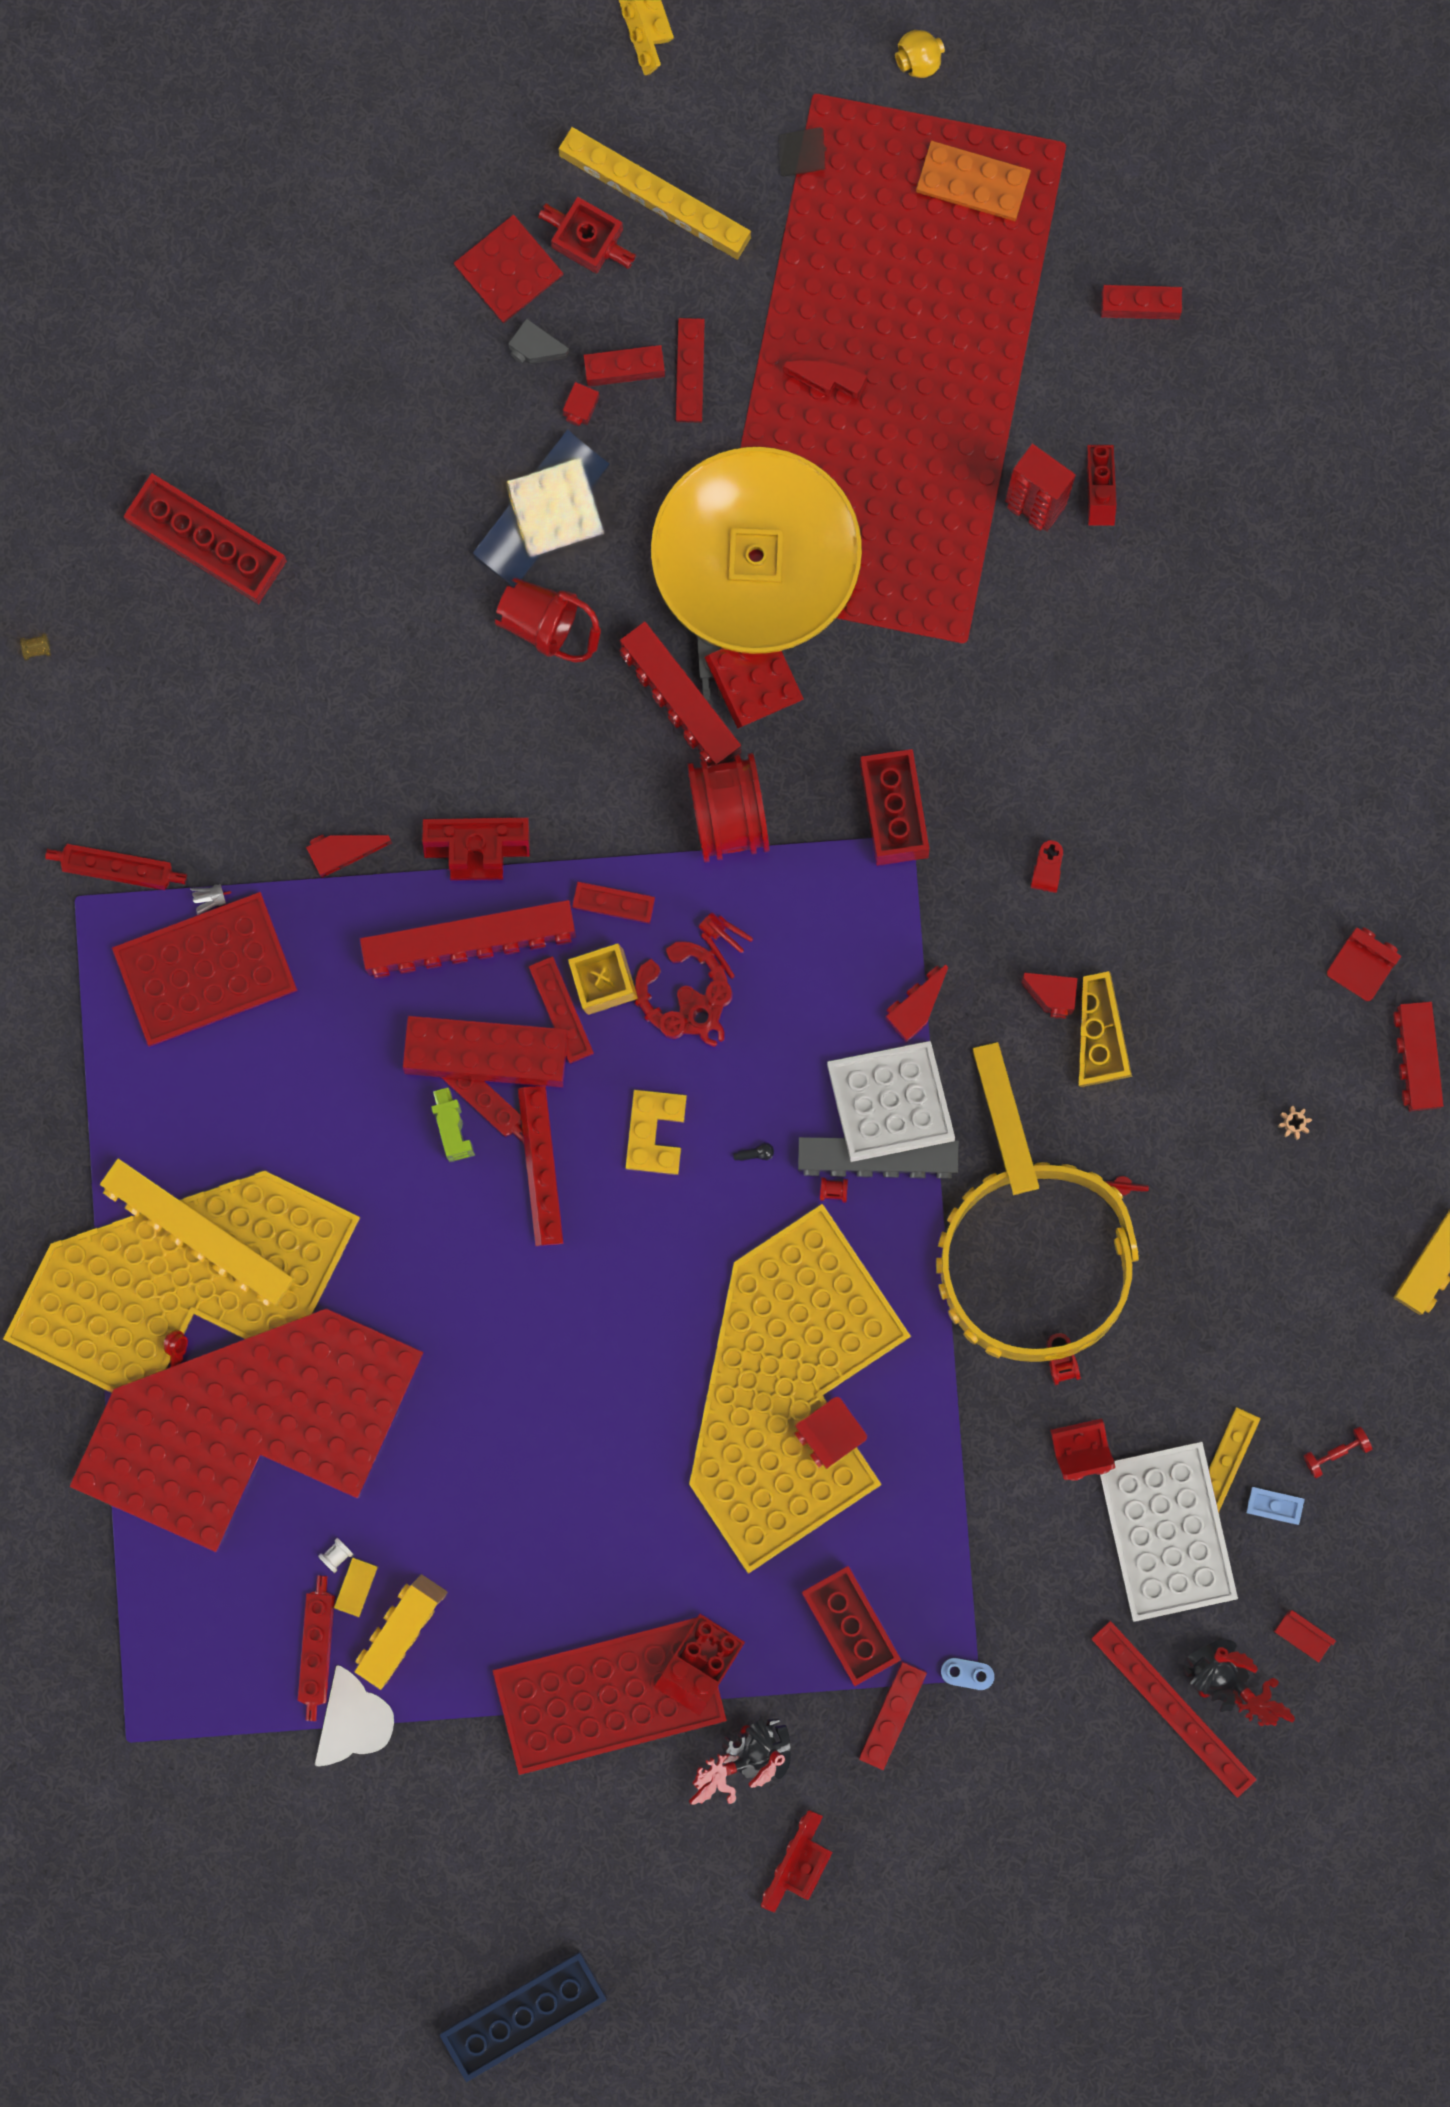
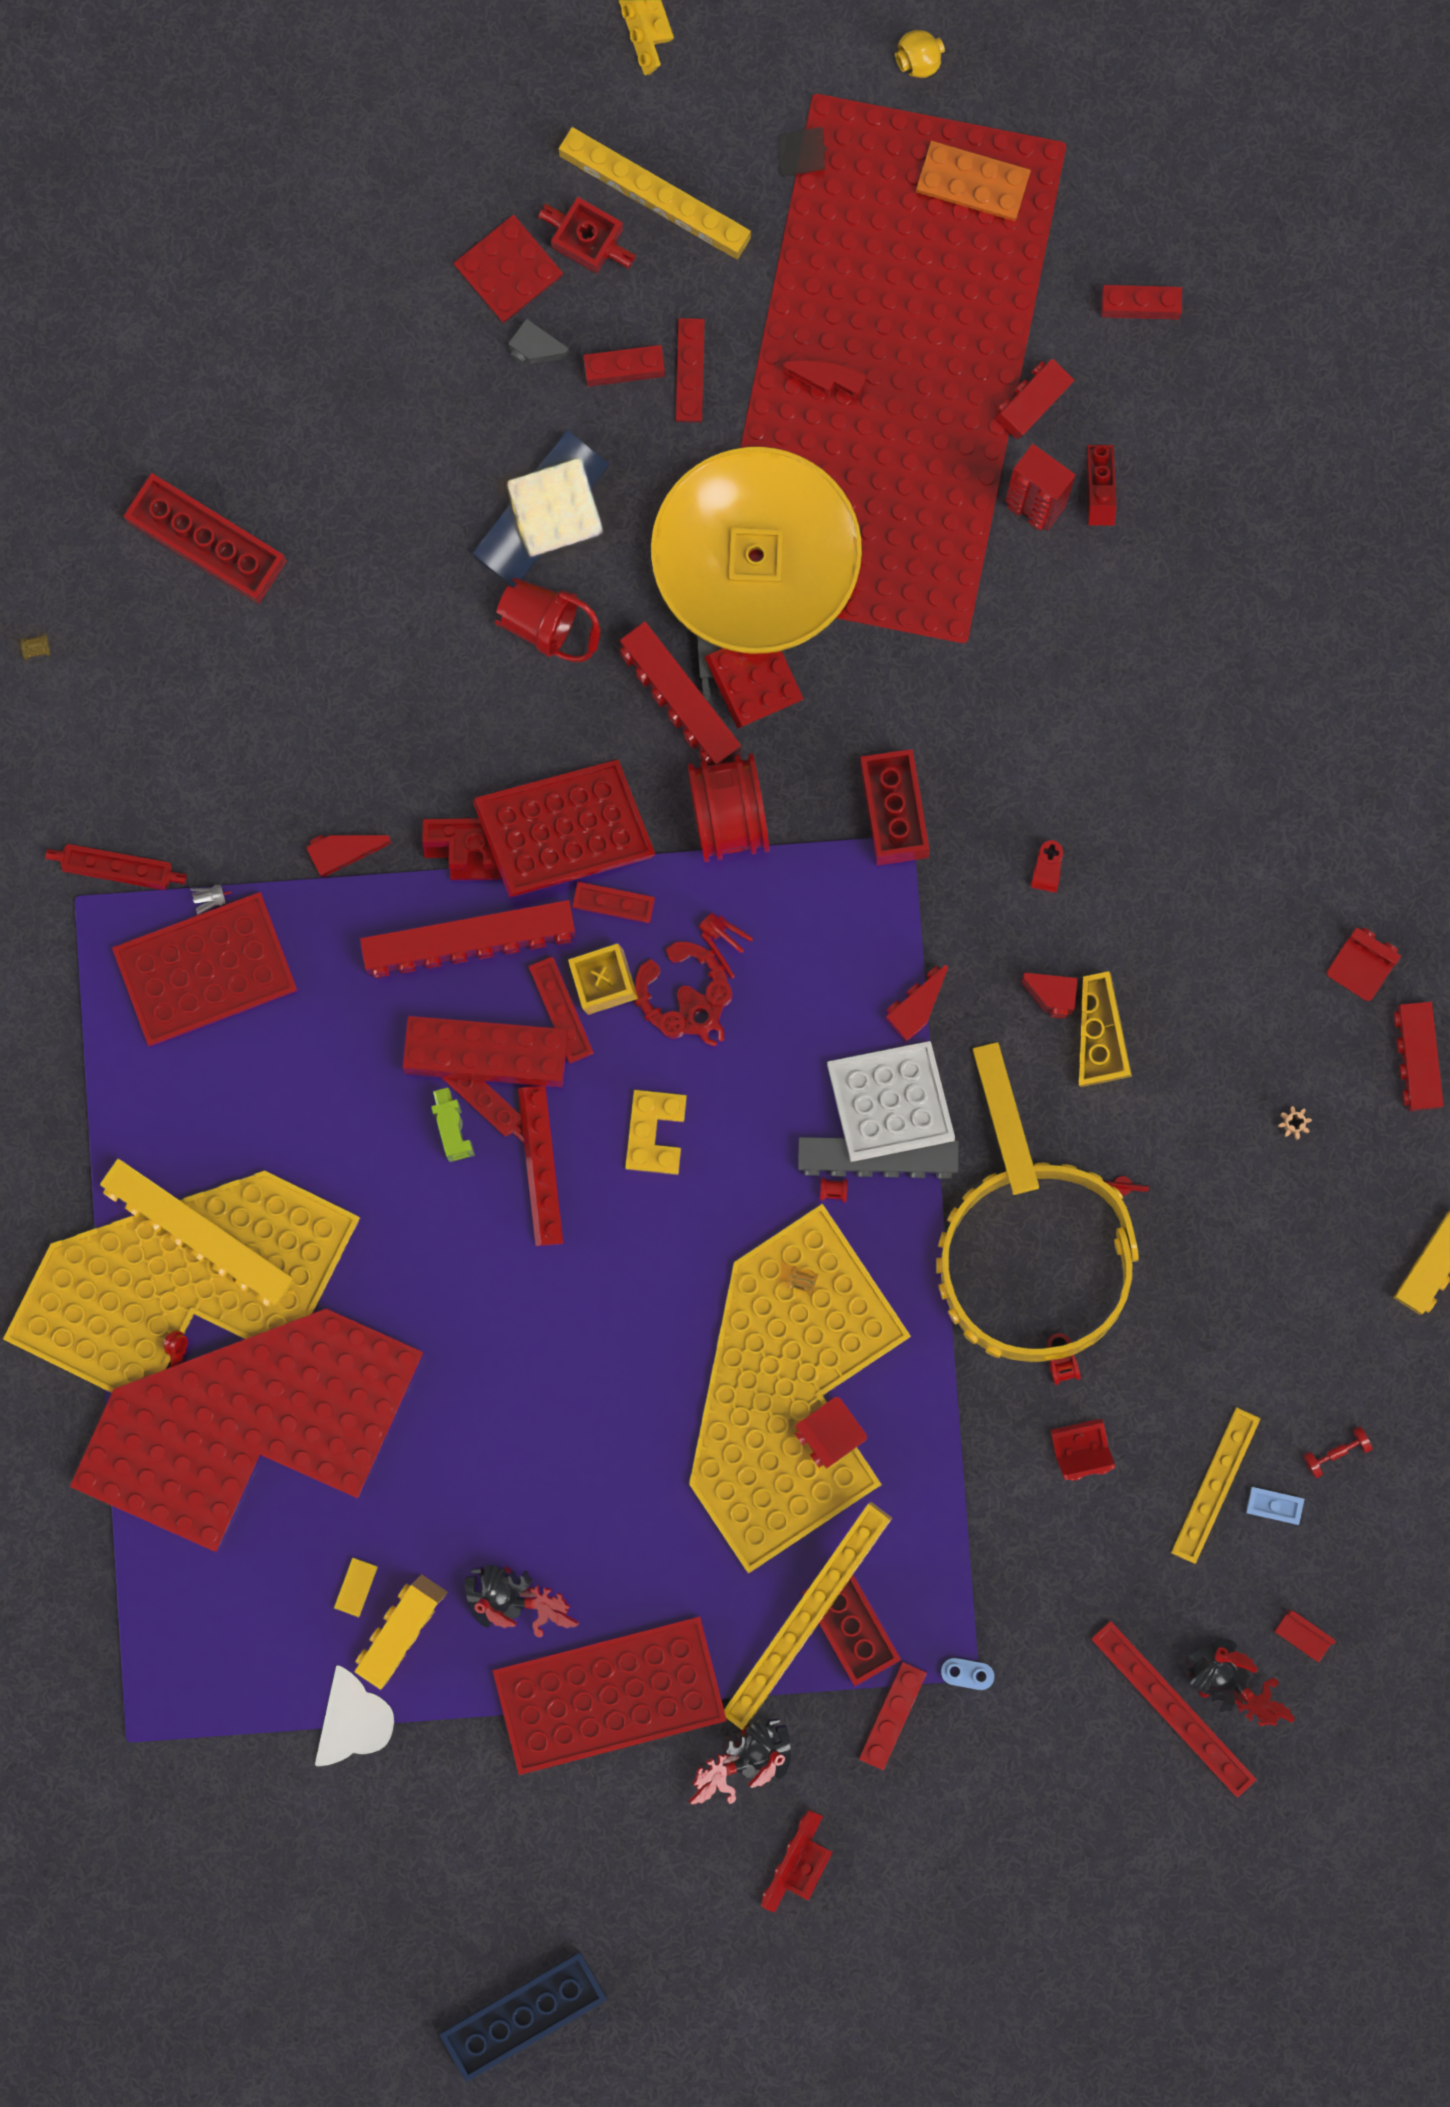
red plate [298,1576,335,1721] -> none
white bush [318,1538,353,1573] -> none
red brick [563,382,600,426] -> none
red slope [654,1614,745,1716] -> none
black piece [733,1142,774,1161] -> none
white plate [1100,1442,1238,1622] -> none
none -> helmet [465,1564,579,1637]
none -> red plate [473,759,655,898]
none -> yellow plate [724,1502,892,1730]
none -> clear yellow bush [786,1266,818,1296]
none -> red brick [995,358,1074,440]

